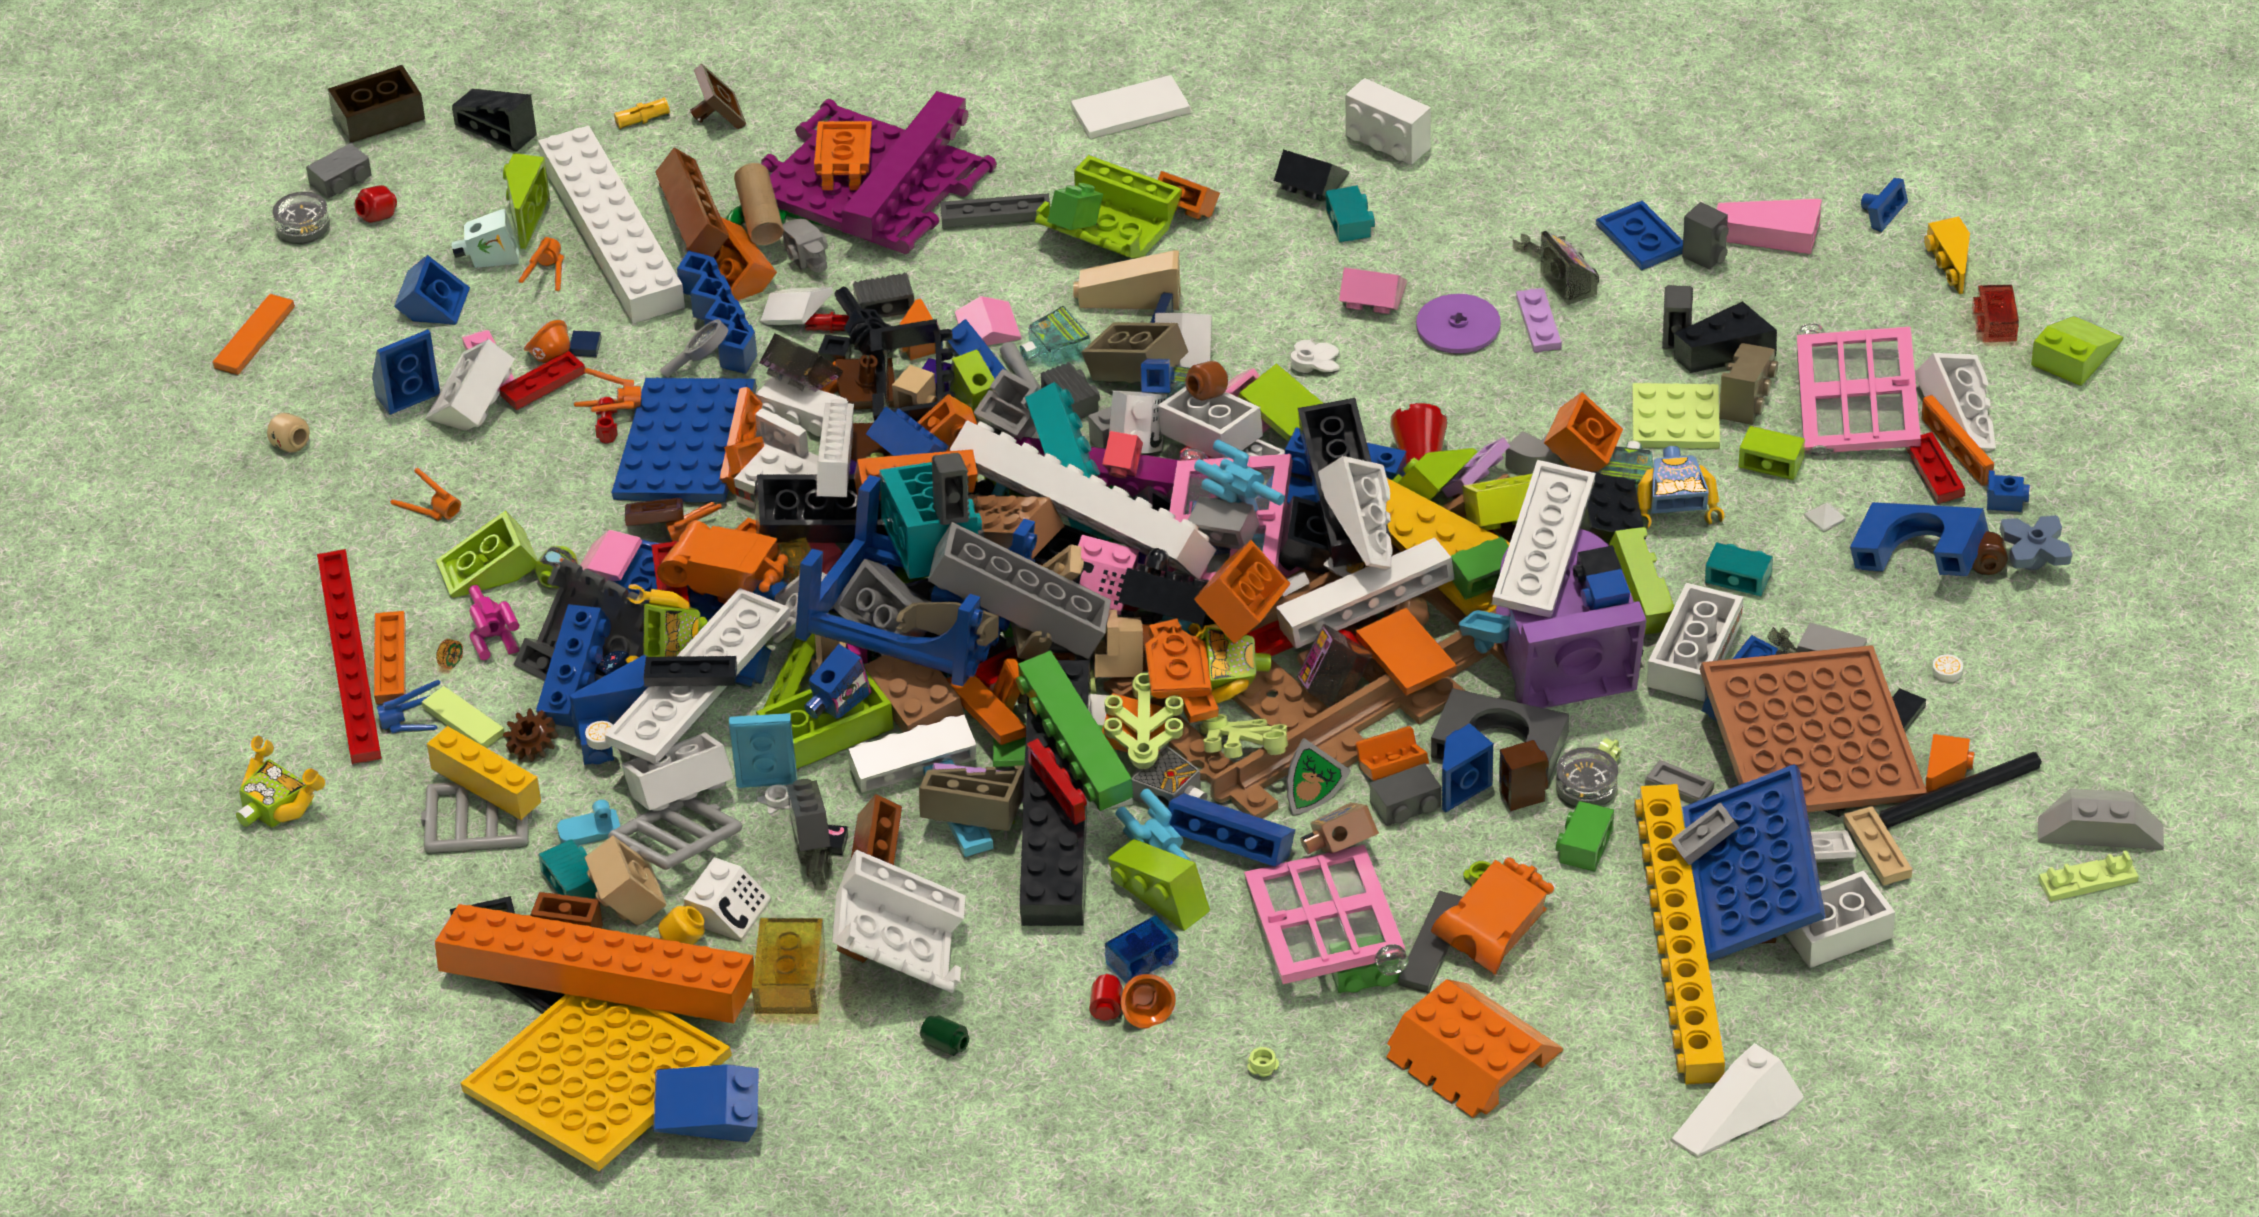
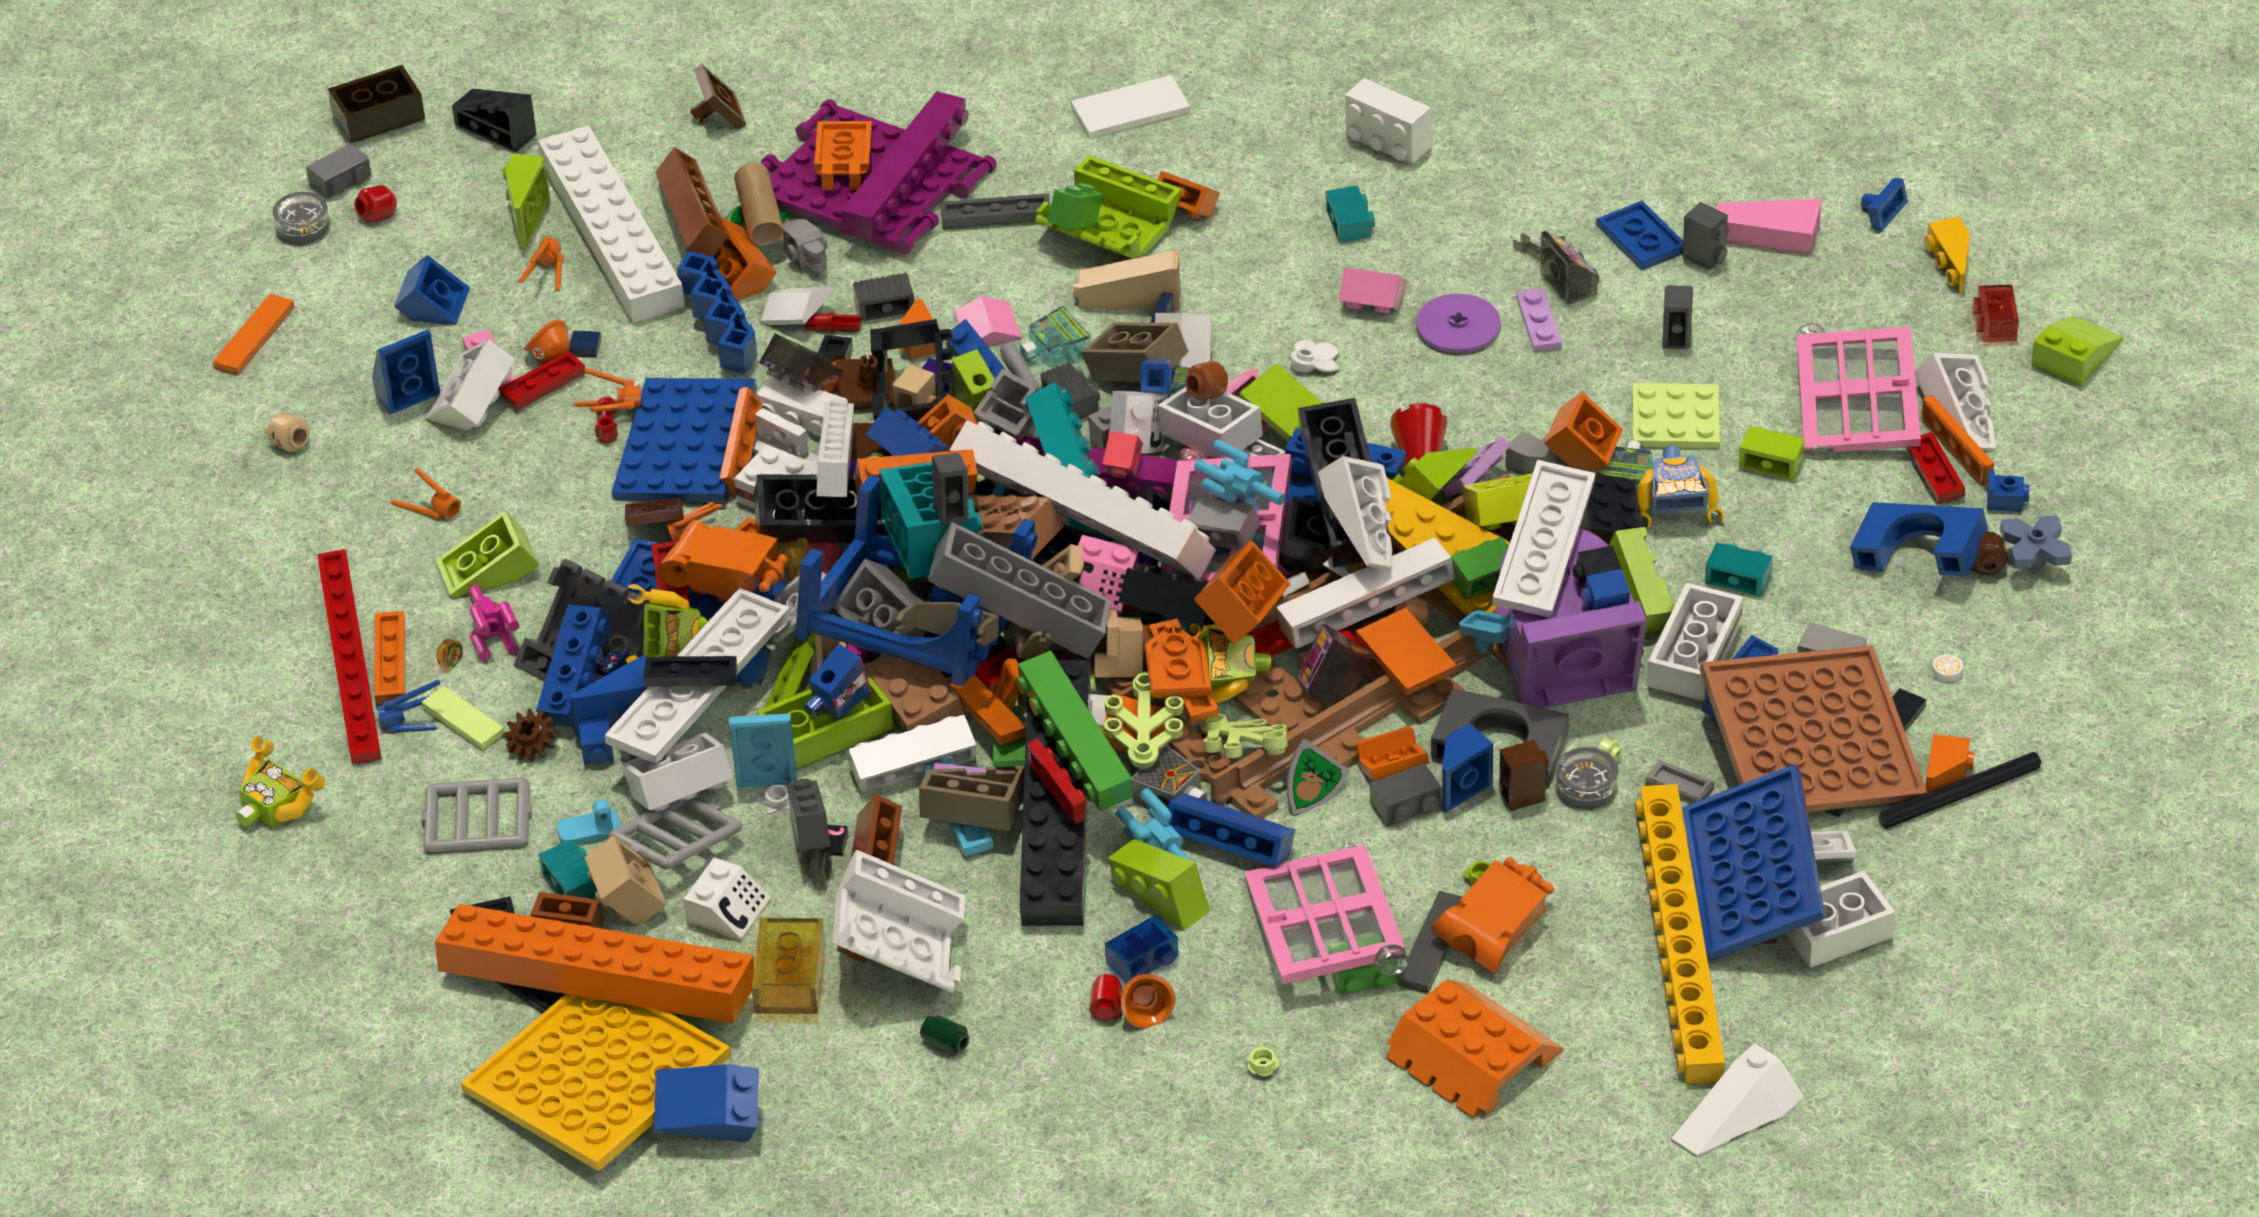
yellow brick [427,726,541,820] -> none
light aqua torso [452,209,519,268] -> none
head [535,546,578,589] -> none
bright pink slope [580,530,642,582] -> none
white tile [585,721,613,750] -> none
yellow pin [614,97,670,129] -> none
yellow head [658,906,705,945] -> none
light grey piece [660,319,728,378] -> none
orange tile [724,436,764,475] -> none
black gear [834,286,893,356] -> none
black hinge [1144,548,1169,571] -> none
black slope [1273,149,1350,201] -> none
medium nougat torso [1300,802,1379,854] -> none
bright green brick [1556,801,1614,872] -> none
light grey plate [1671,802,1739,865] -> none
black wedge [1674,301,1777,373] -> none
dark tan wedge [1719,343,1778,425] -> none
clear smoke arm [1767,627,1798,655] -> none
white slope [1805,502,1846,532] -> none
tan plate [1844,806,1912,886] -> none
light grey wedge [2038,788,2164,850] -> none
yellowish green plate [2038,850,2139,902] -> none

